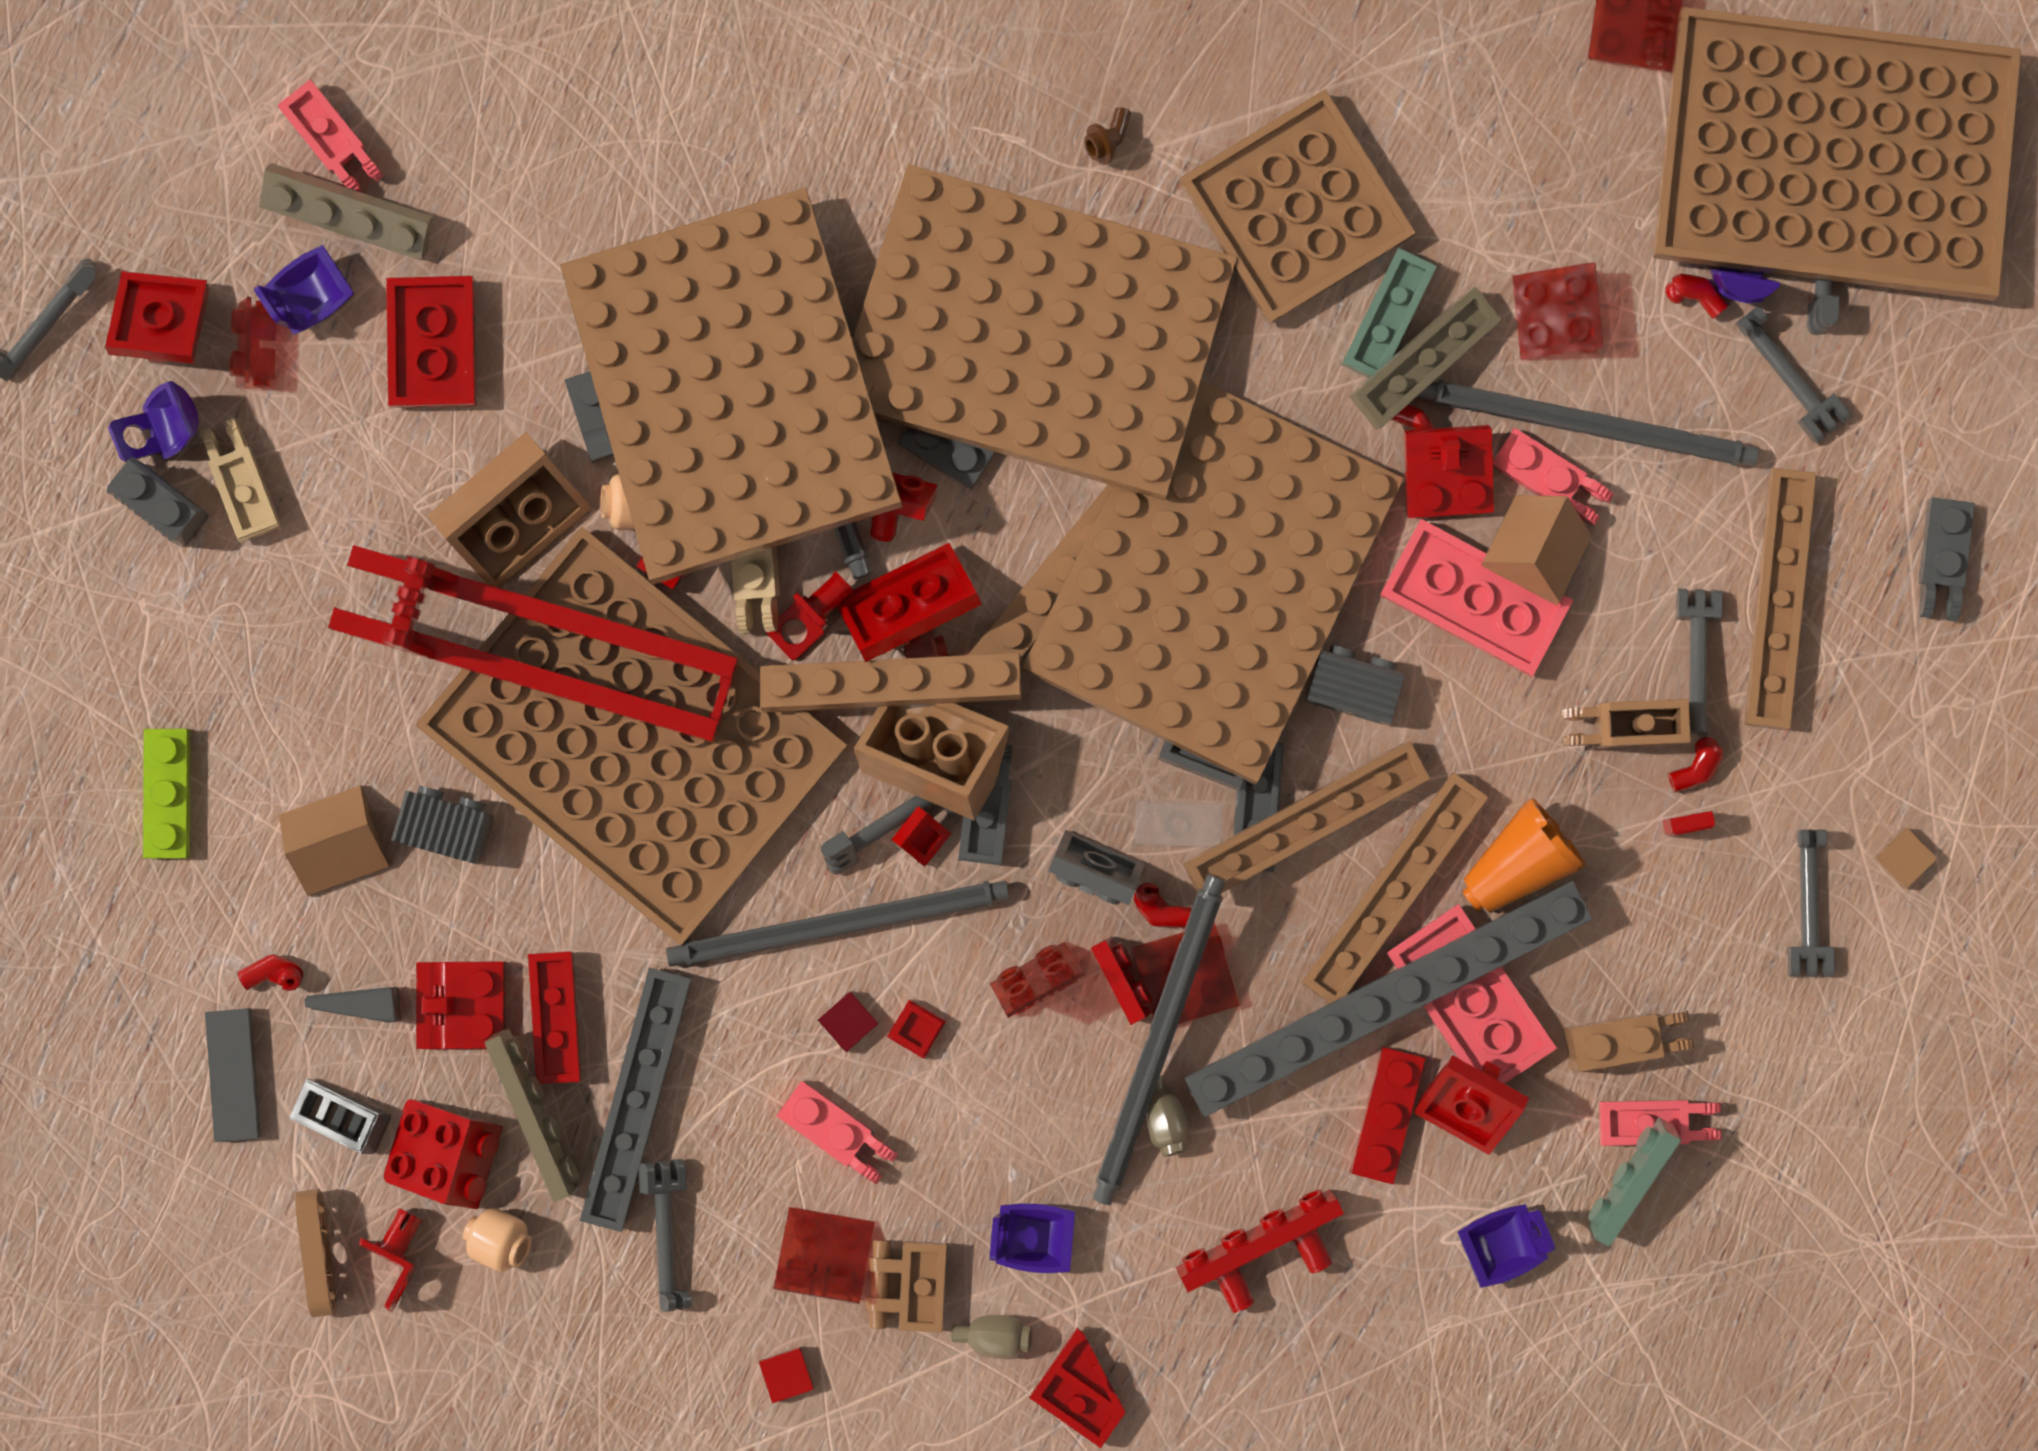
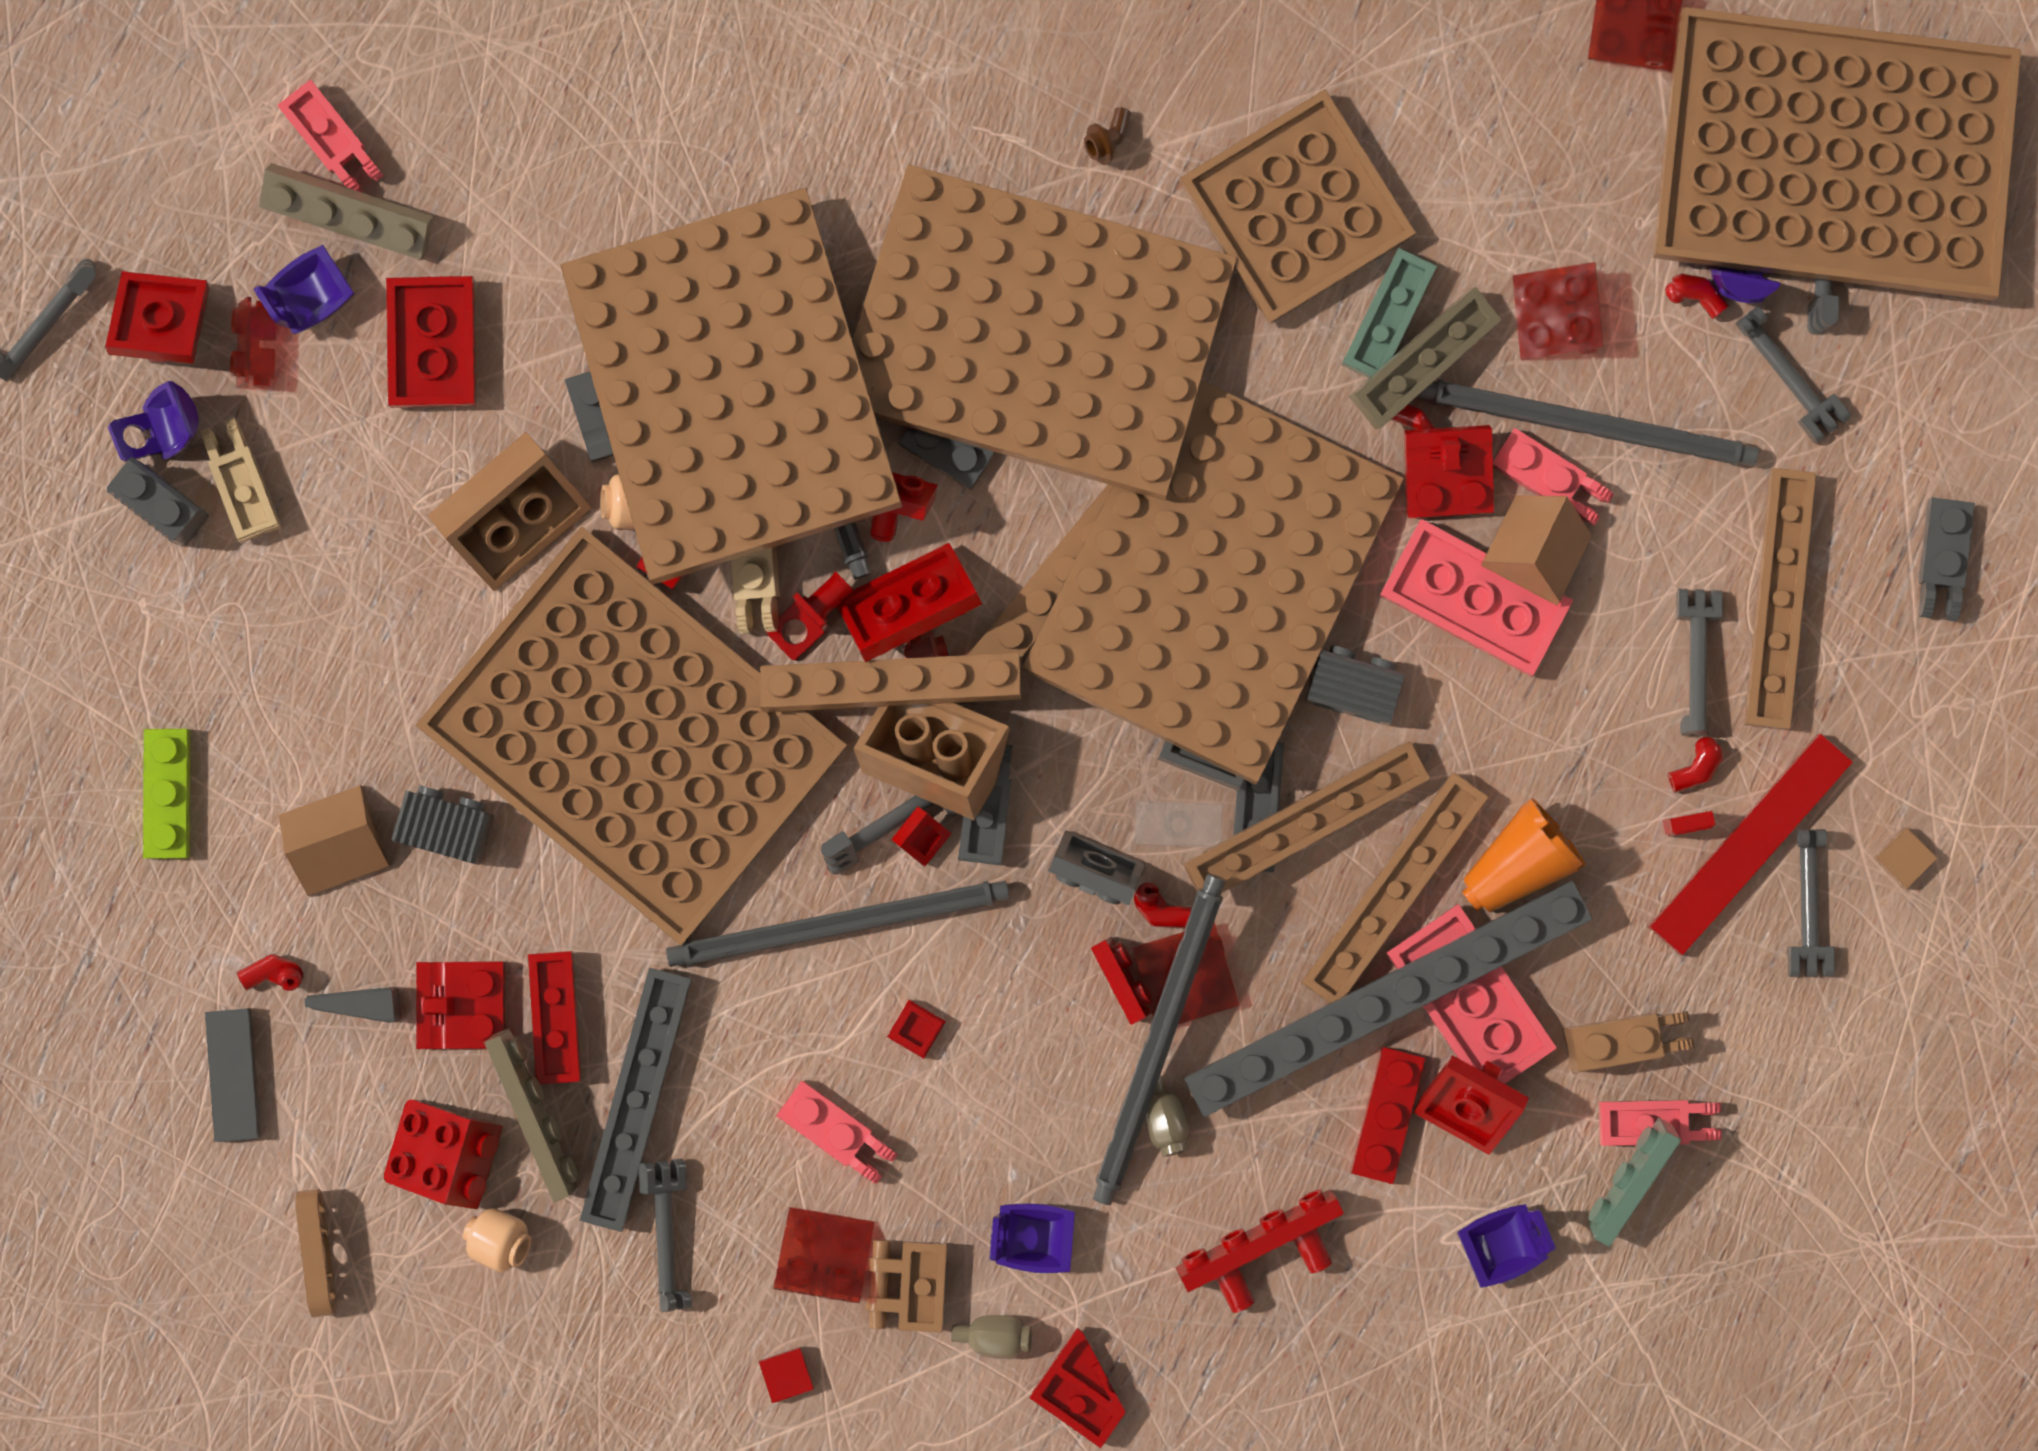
dark grey slope [289,1078,391,1154] -> none
red piece [328,545,739,743] -> none
red bracket [358,1208,423,1313] -> none
dark red tile [818,991,879,1052] -> none
clear red hinge [990,941,1085,1018] -> none
medium nougat hinge [1562,699,1691,749] -> none
none -> red tile [1648,733,1853,956]

